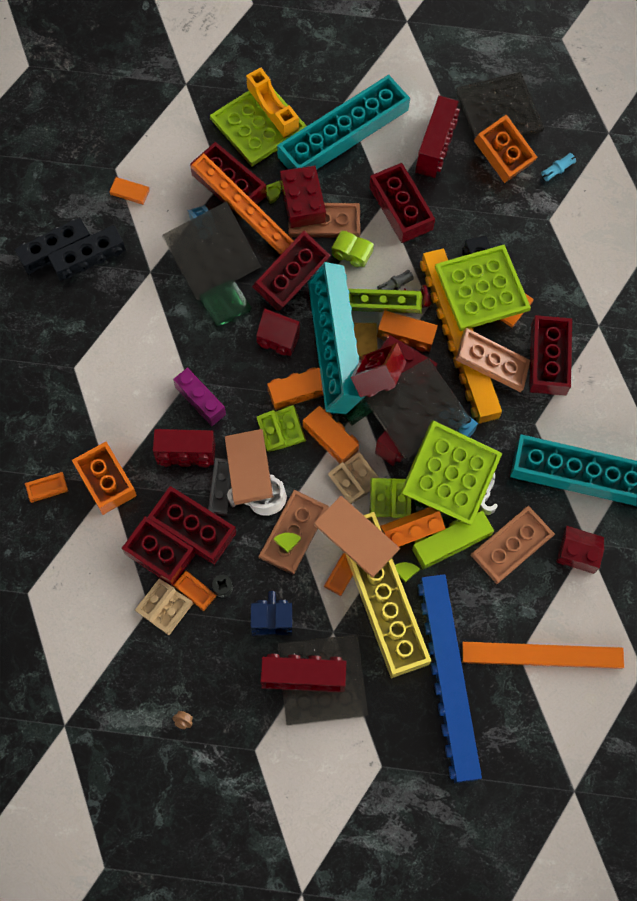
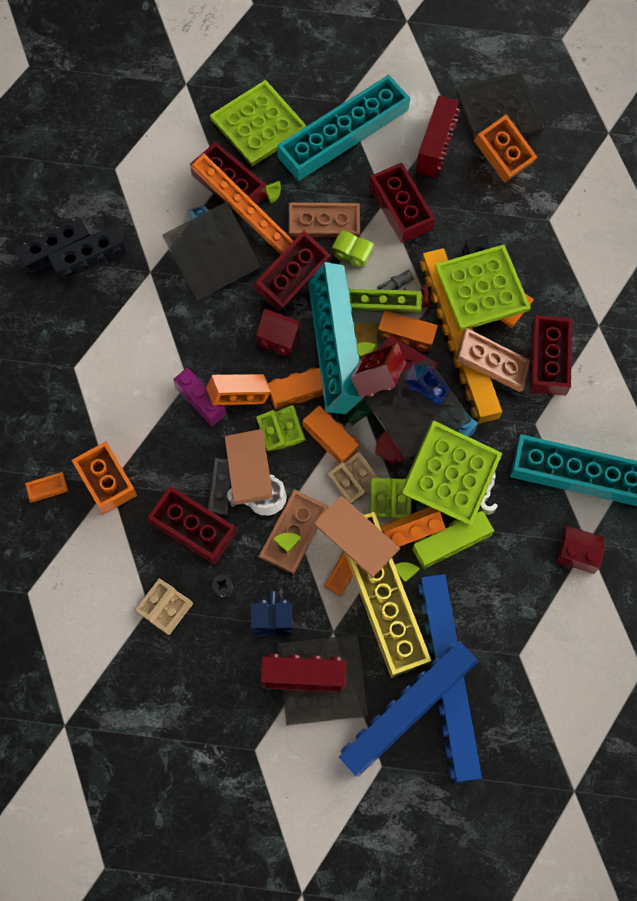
orange tile [109,177,150,205] -> none
dark red brick [121,516,196,586] -> none
dark red brick [153,429,216,467] -> none
medium nougat plate [172,711,193,729] -> none
orange tile [173,571,217,611] -> none
clear green slope [199,280,252,326] -> none
light orange arch [246,68,299,138] -> none
dark red brick [280,165,326,229] -> none
orange tile [462,642,624,669] -> none
nougat tile [471,505,555,584] -> none
medium azure pin [541,153,576,181] -> none
none -> orange brick [206,374,271,405]
none -> blue brick [339,641,478,777]
none -> lime tile [356,342,376,359]
none -> clear blue arch [403,364,451,405]

